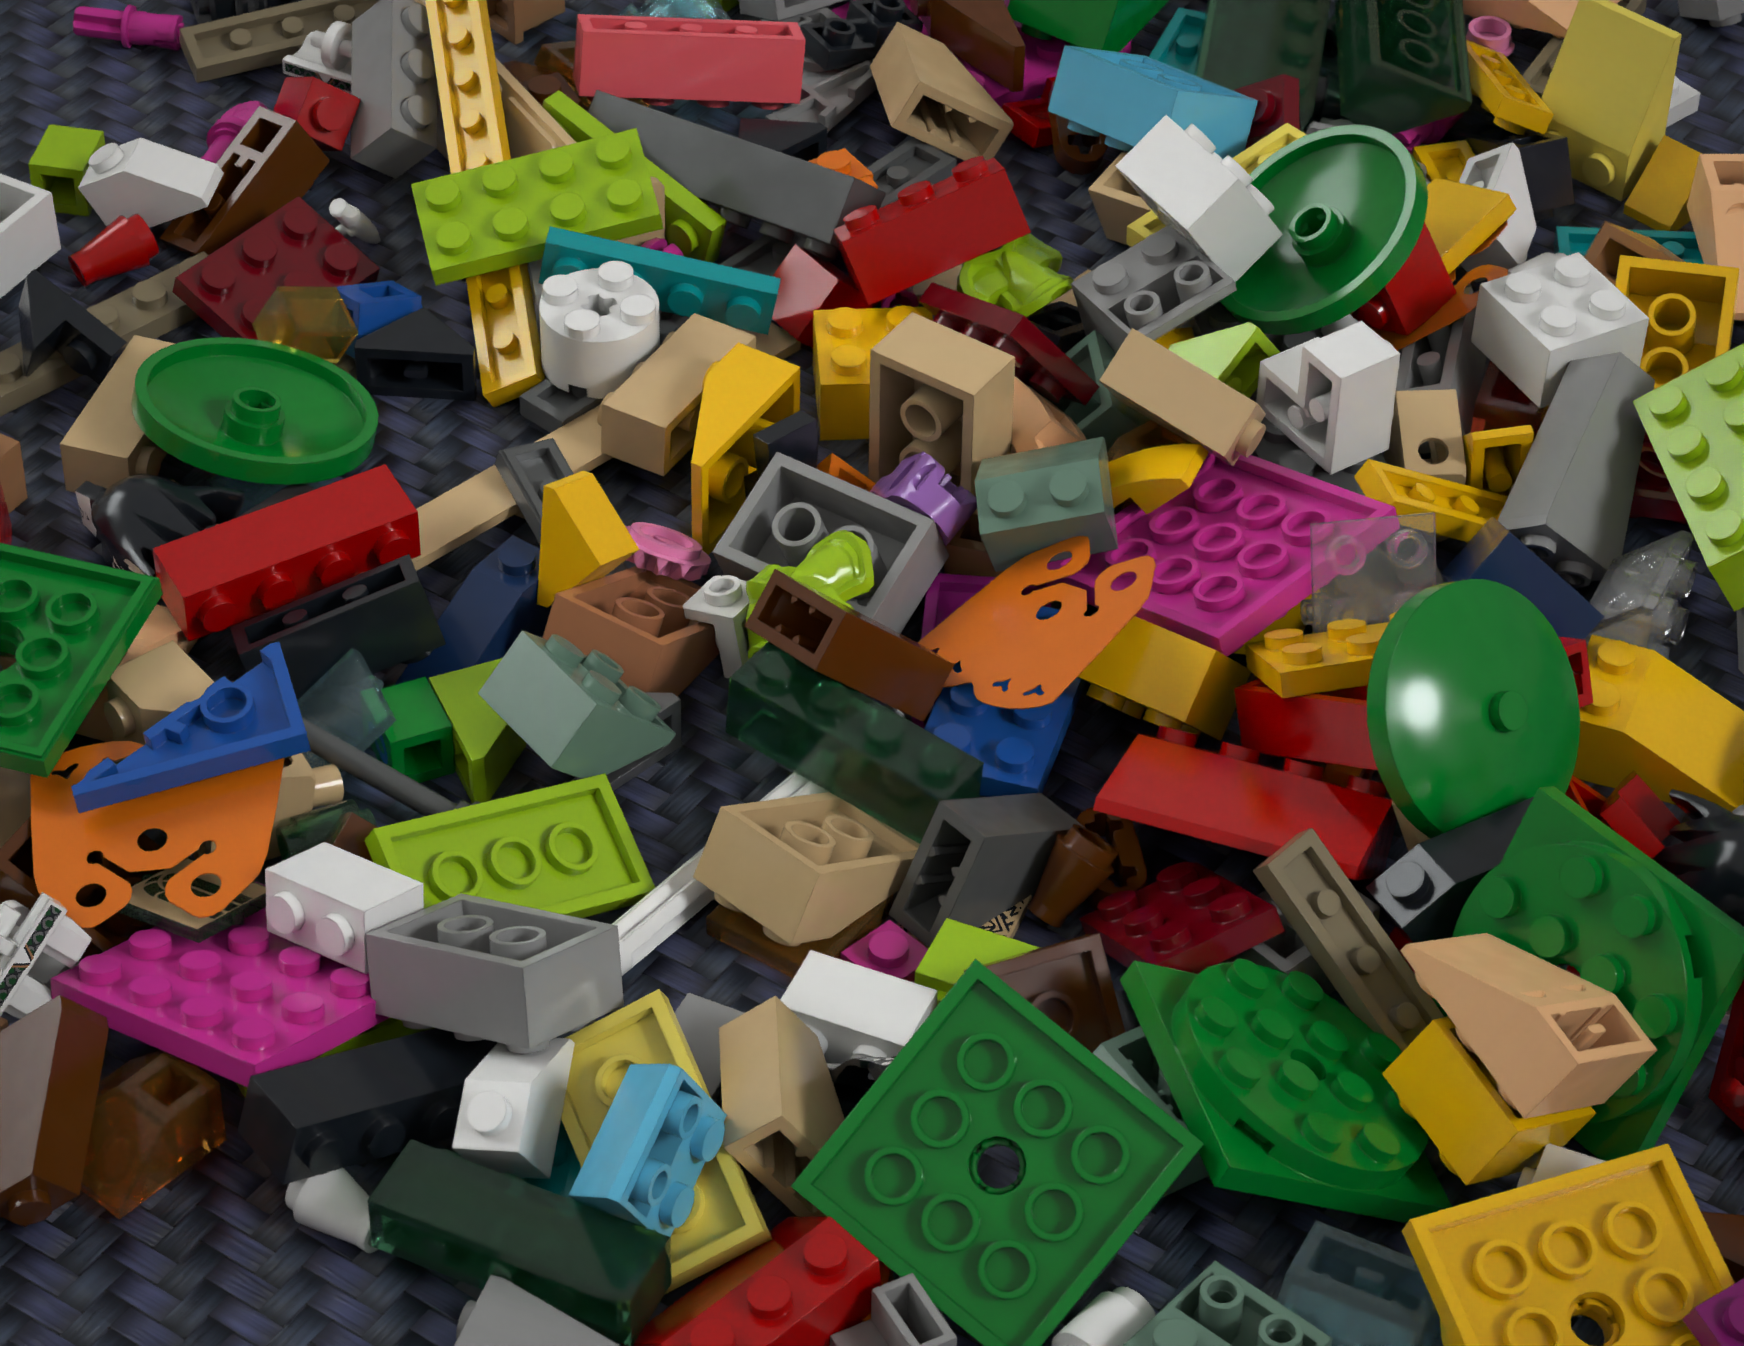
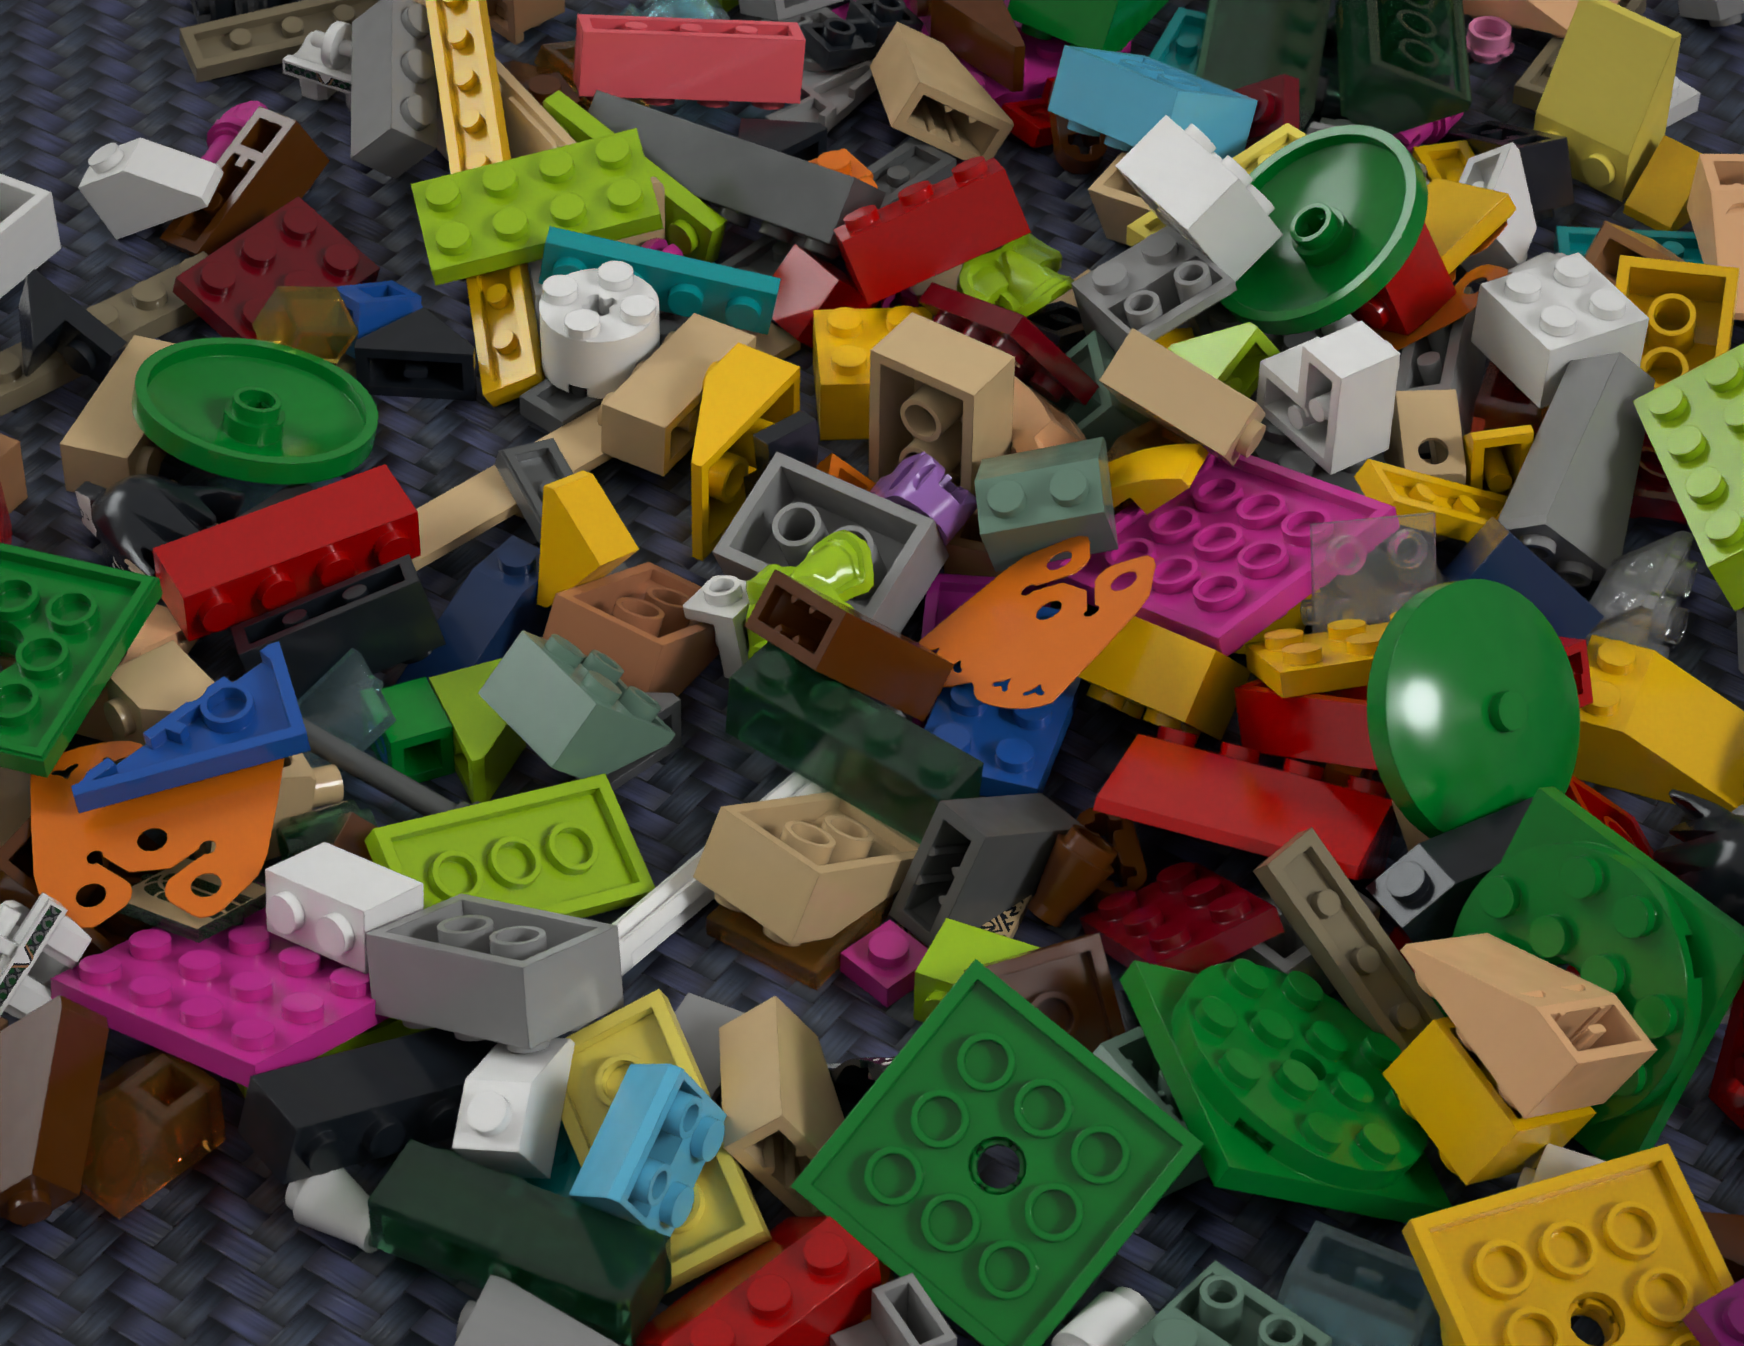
lime brick [28,124,105,216] -> none
red cone [68,214,159,287] -> none
dark pink axle [73,5,184,50] -> none
red brick [273,77,361,151] -> none
white helmet [329,198,381,244] -> none
bright pink gear [625,522,711,581] -> none
white brick [780,950,938,1064] -> none
yellow plate [1446,36,1554,135] -> none
red slope [1600,770,1681,859] -> none

